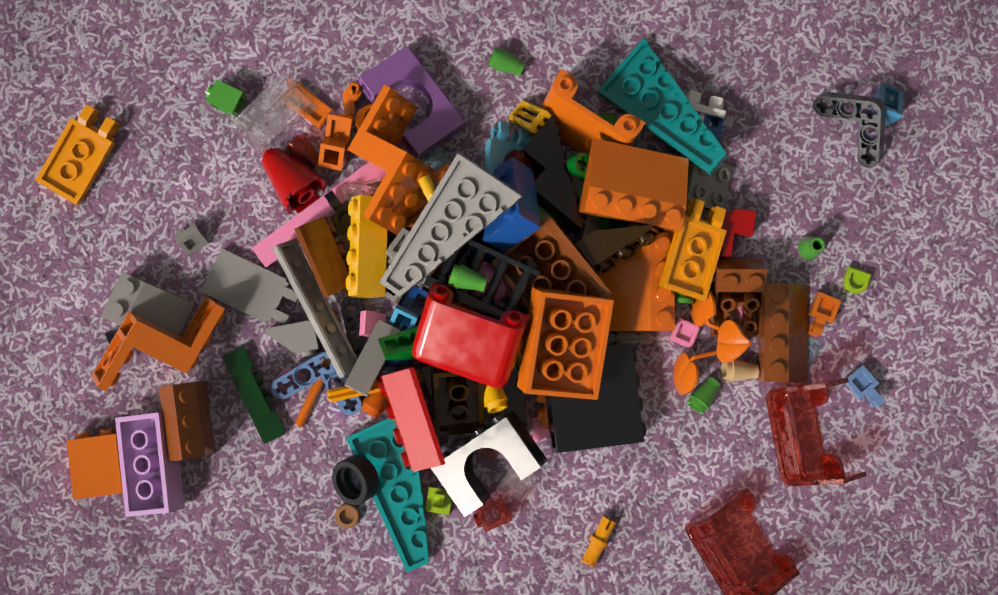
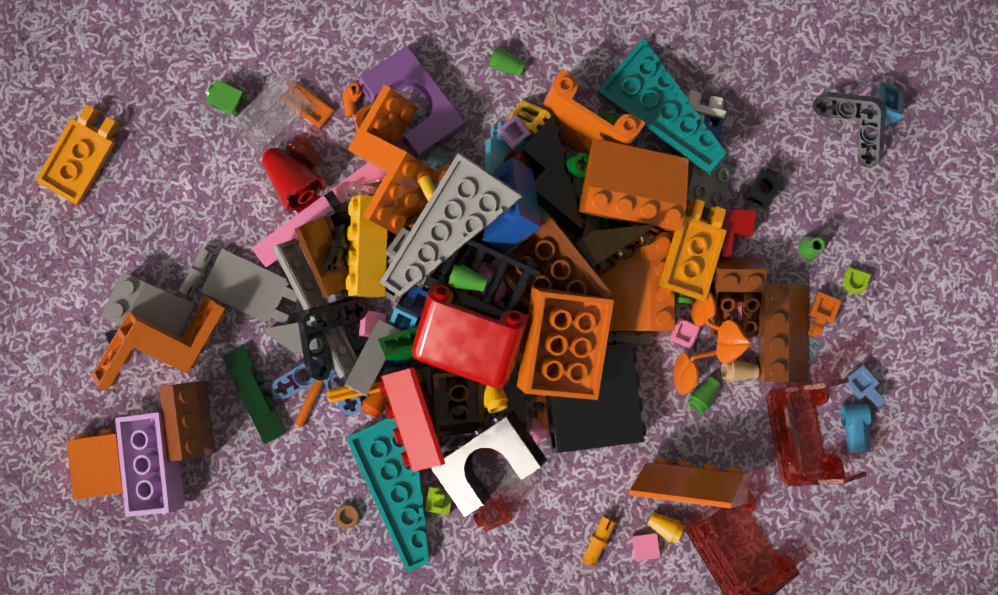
light grey tile [174,222,209,256] -> none
orange brick [318,111,354,171] -> none
black tyre [332,455,379,505] -> none
none -> light grey pin [178,247,215,297]
none -> black beam [298,297,368,381]
none -> black pin [324,224,349,273]
none -> lavender slope [497,114,531,149]
none -> orange slope [629,458,750,508]
none -> bright pink tile [632,532,660,561]
none -> yellow cone [647,512,686,544]
none -> black brick [744,168,783,208]
none -> dark azure piece [840,404,871,453]

